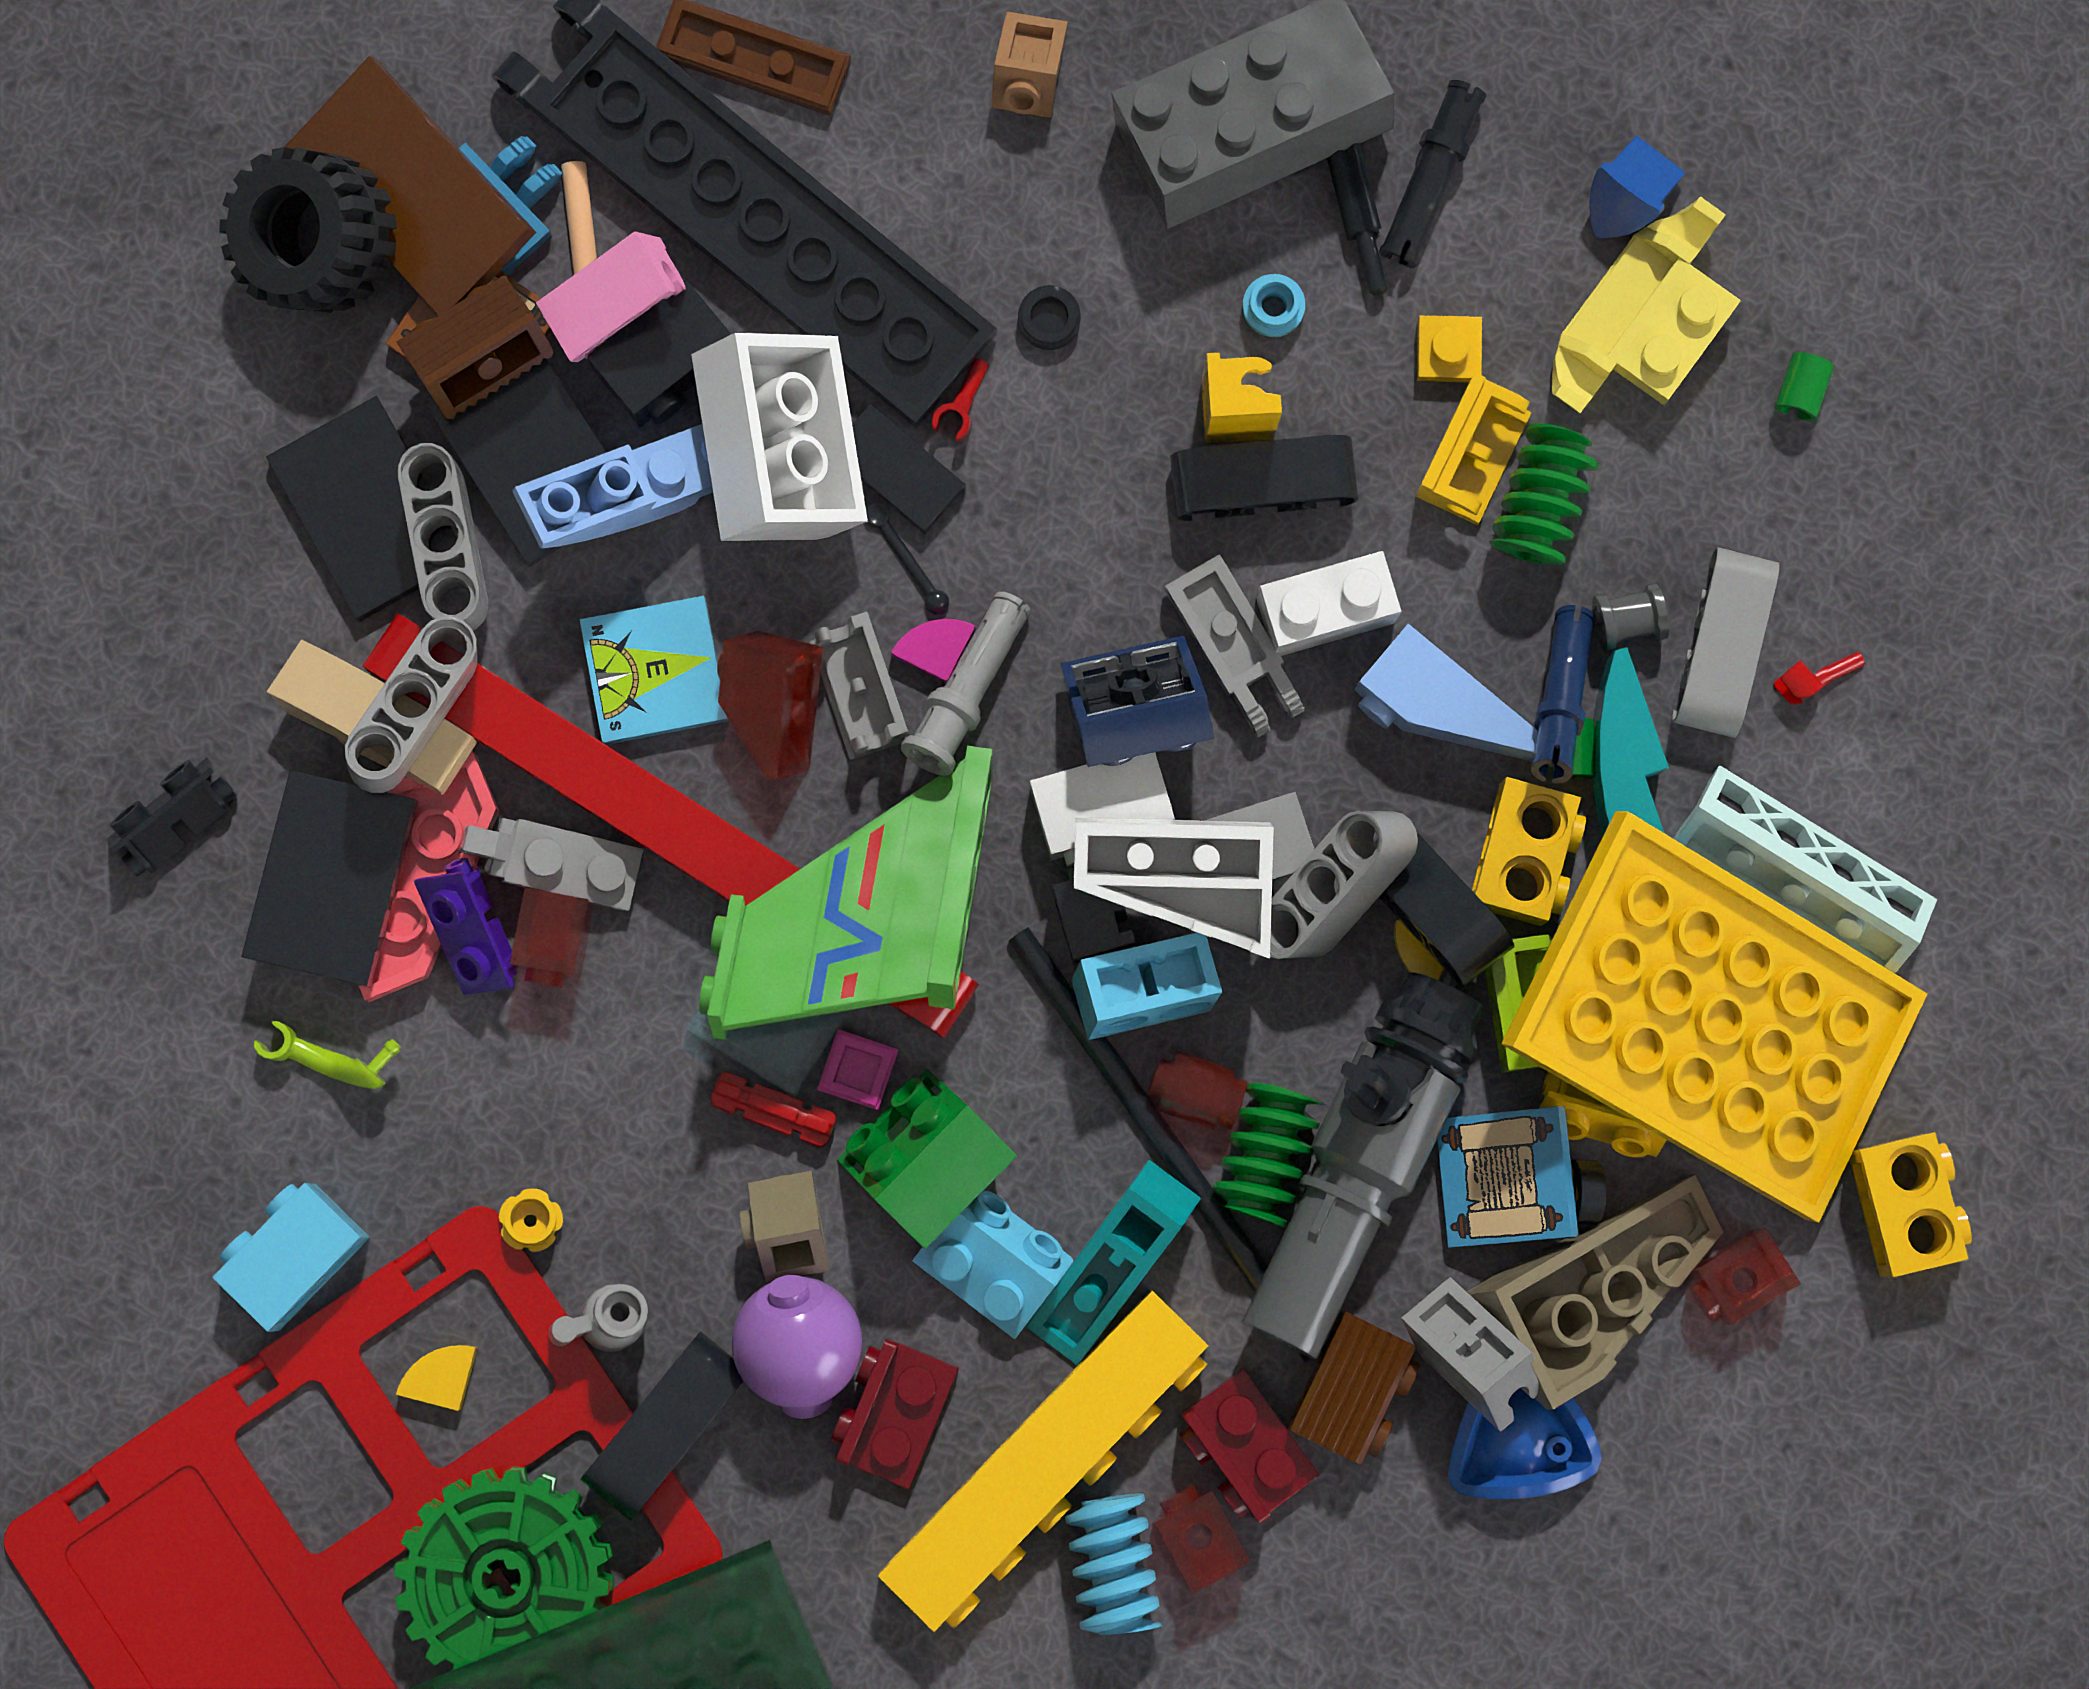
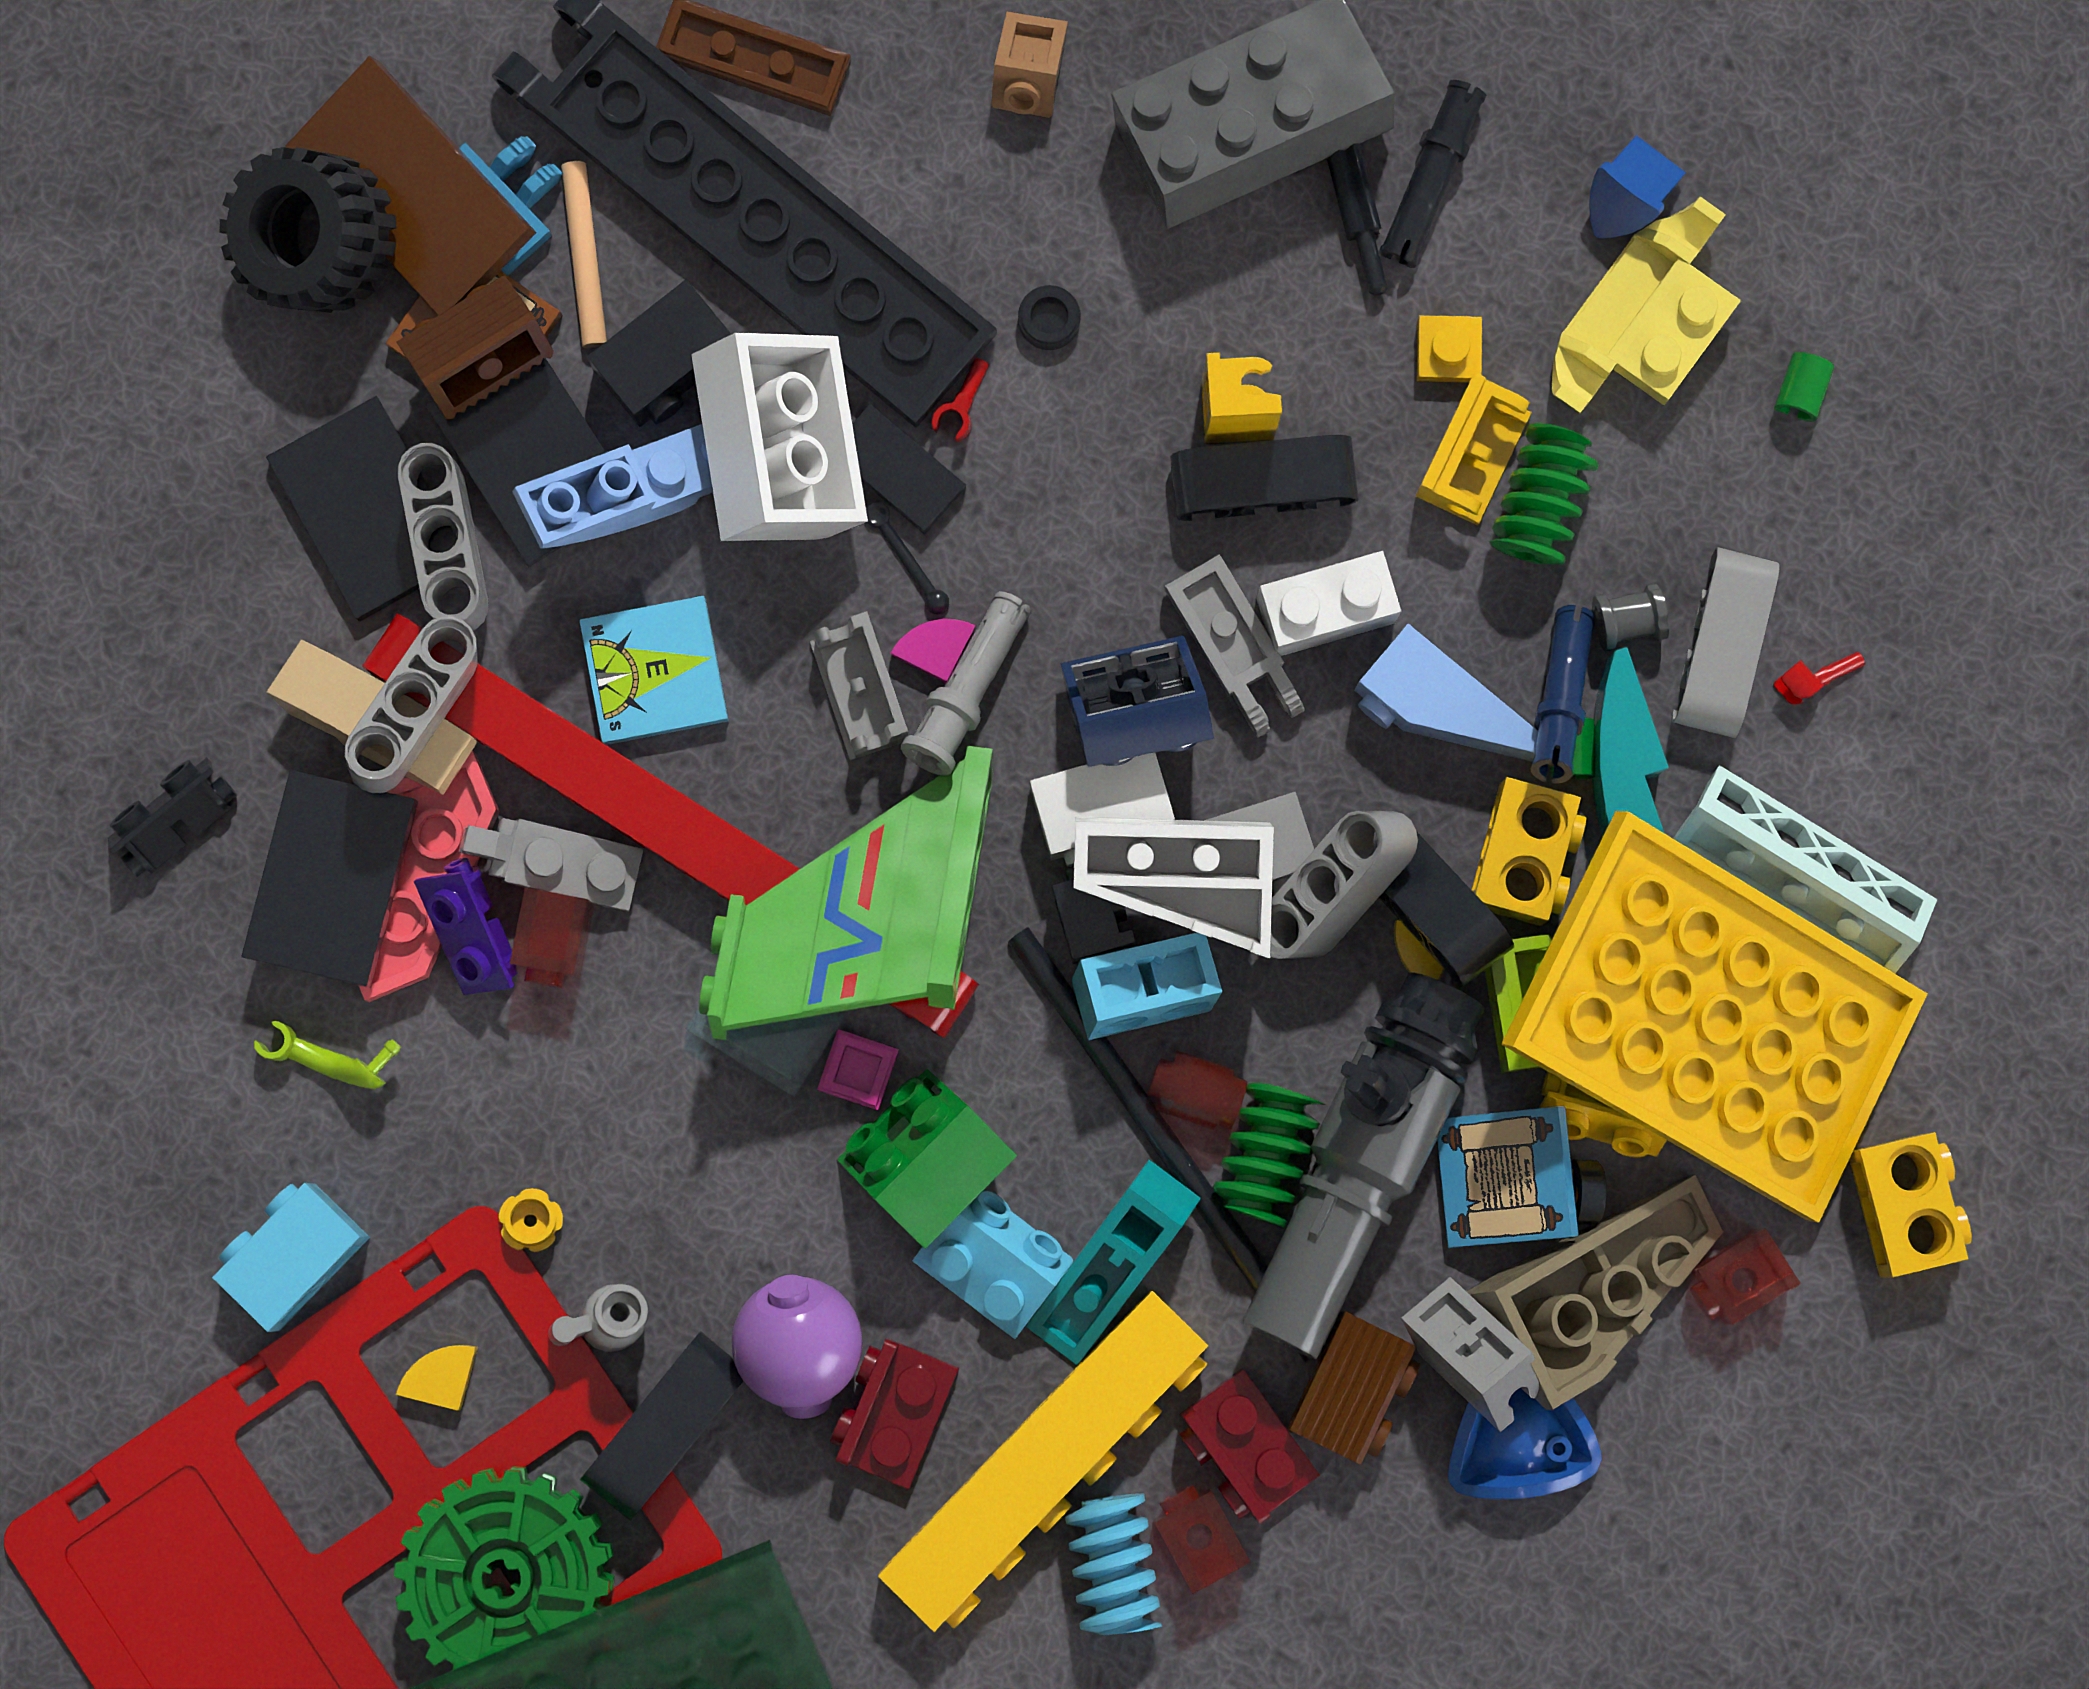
bright pink hinge [536,232,686,363] -> none
red axle [710,1072,836,1148] -> none
clear red slope [717,630,823,781] -> none
dark tan brick [740,1171,830,1283] -> none
medium azure plate [1242,274,1305,337] -> none

